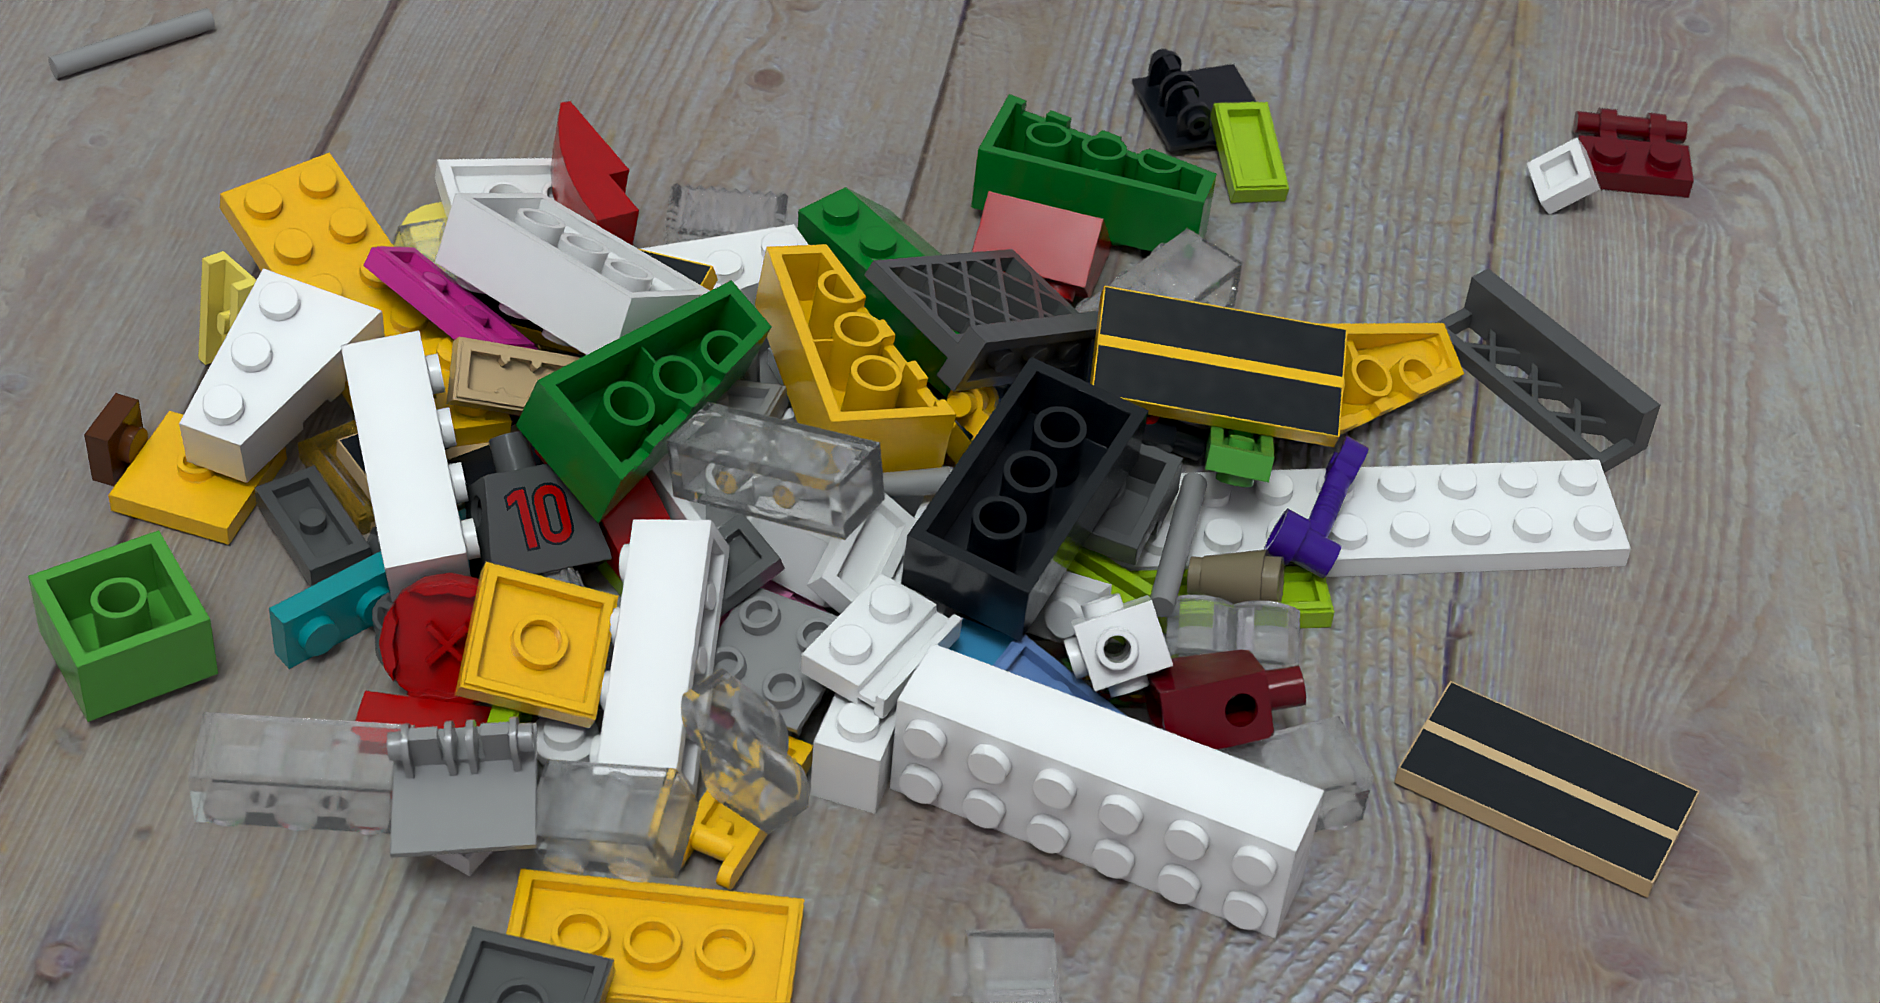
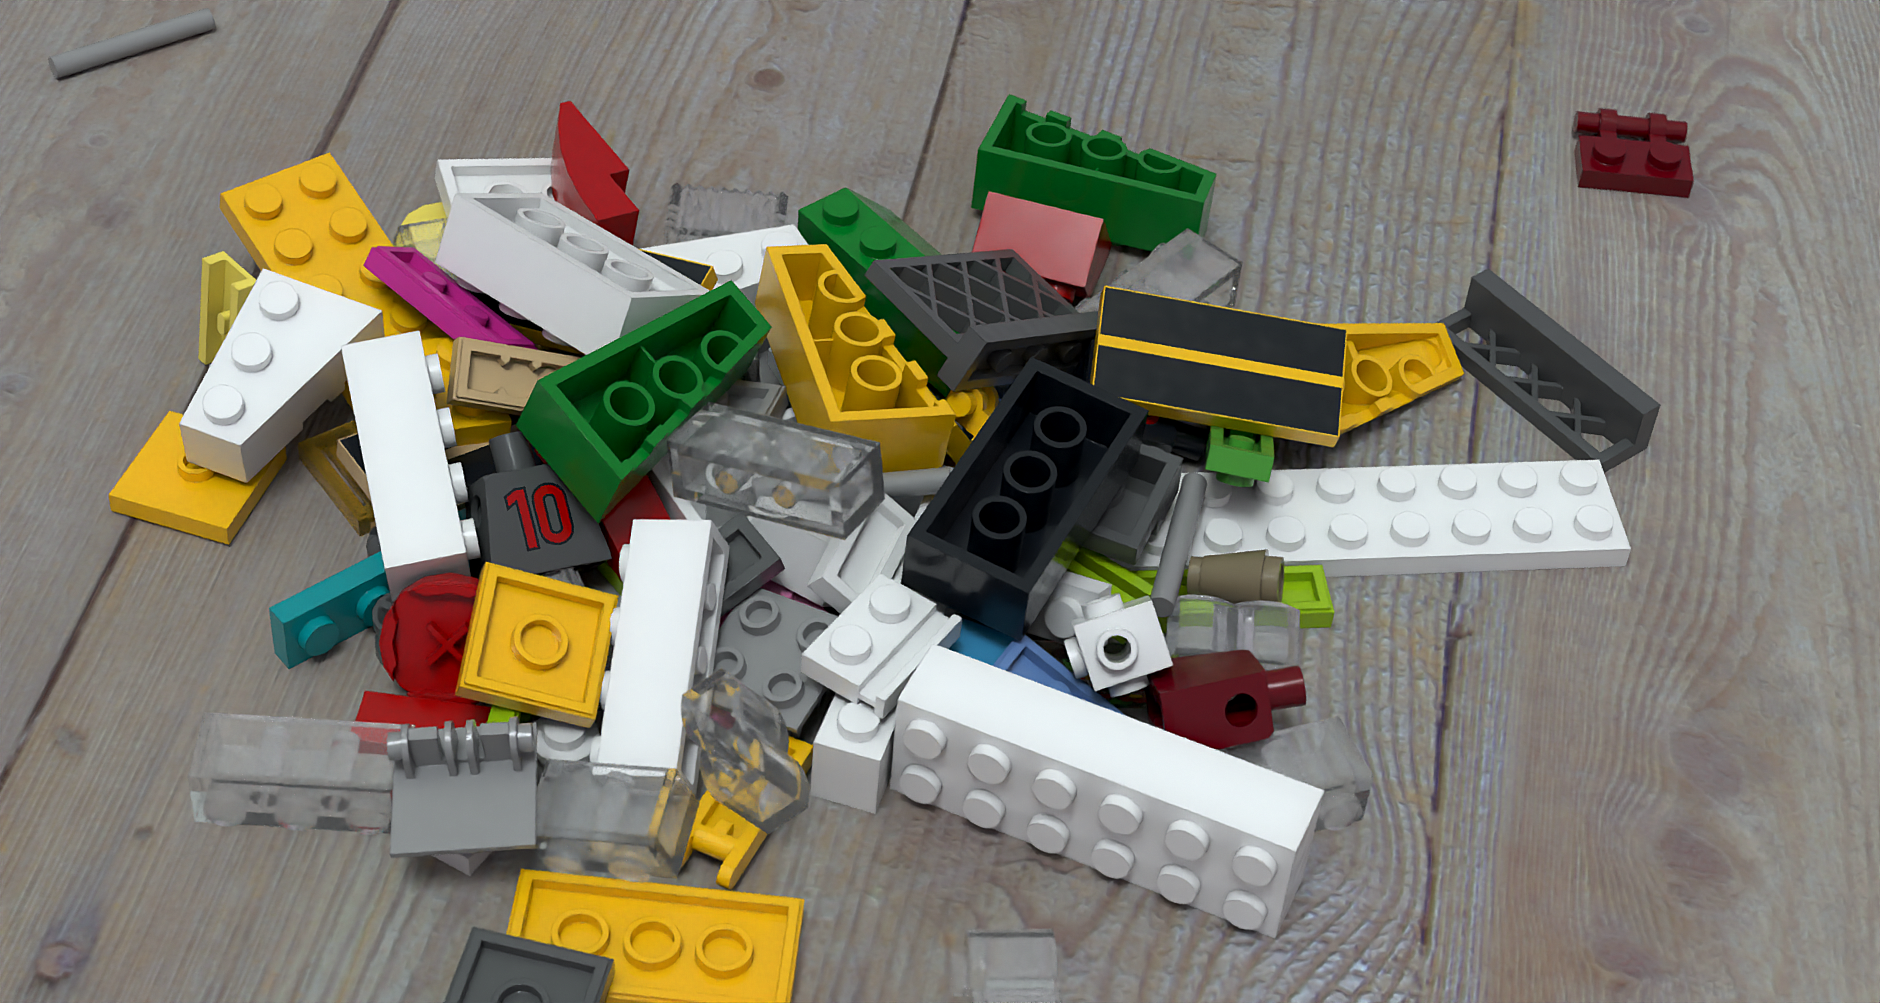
bright green brick [28,530,218,722] -> none
reddish brown plate [84,393,148,486] -> none
dark grey plate [254,465,371,587] -> none
black hinge [1132,49,1257,151] -> none
lime tile [1211,102,1289,203] -> none
dark purple brick [1264,436,1369,579] -> none
black tile [1394,681,1700,898] -> none
white plate [1527,138,1600,215] -> none

